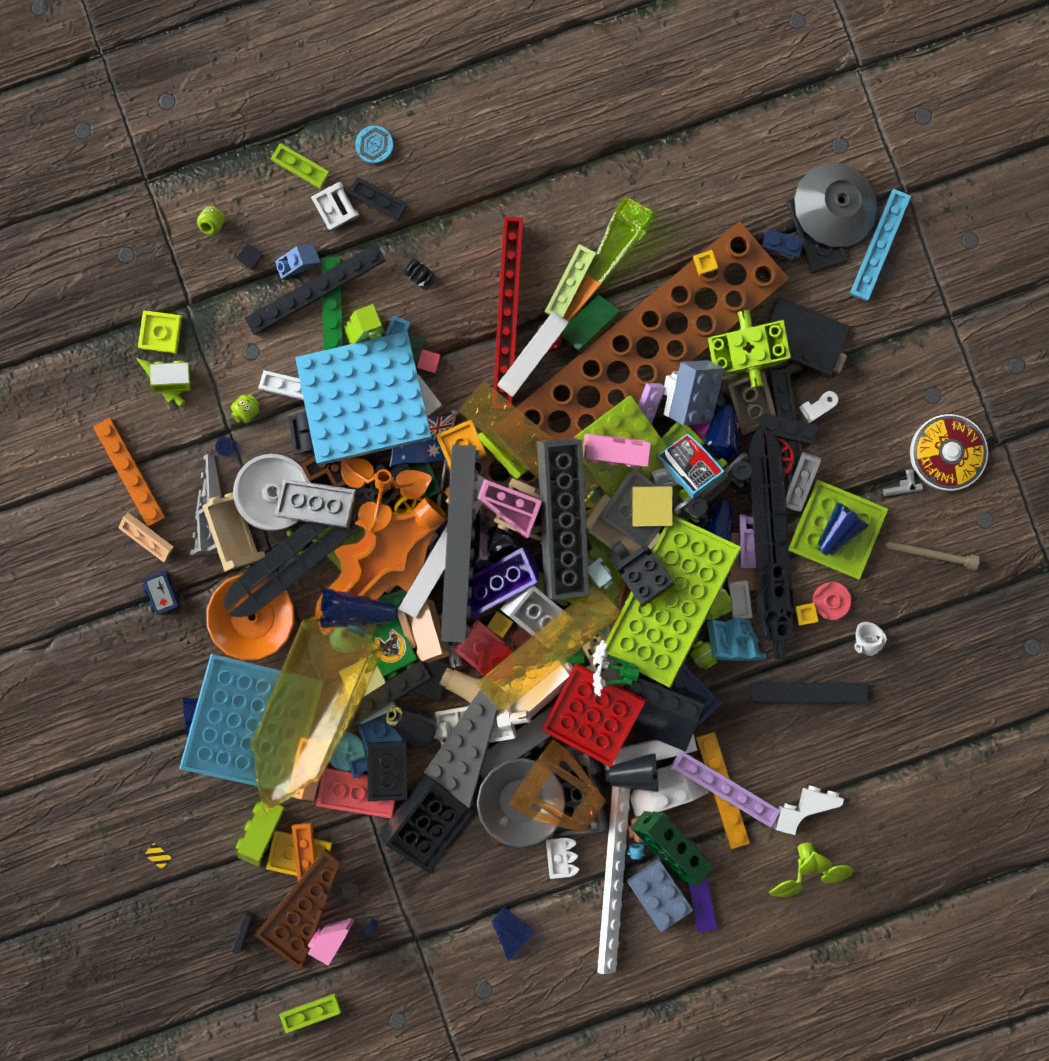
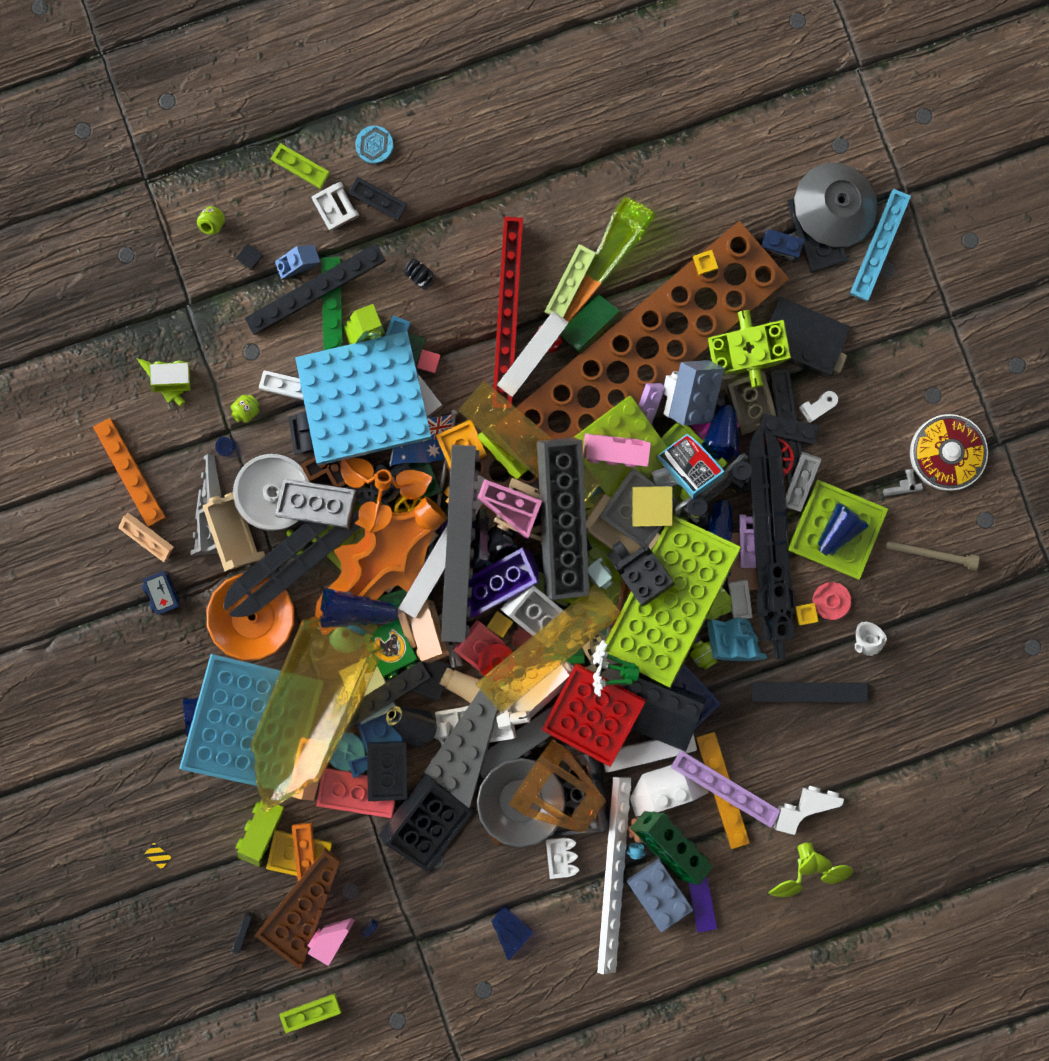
neon yellow tile [138,310,182,354] -> none
black cone [606,753,659,793] -> none

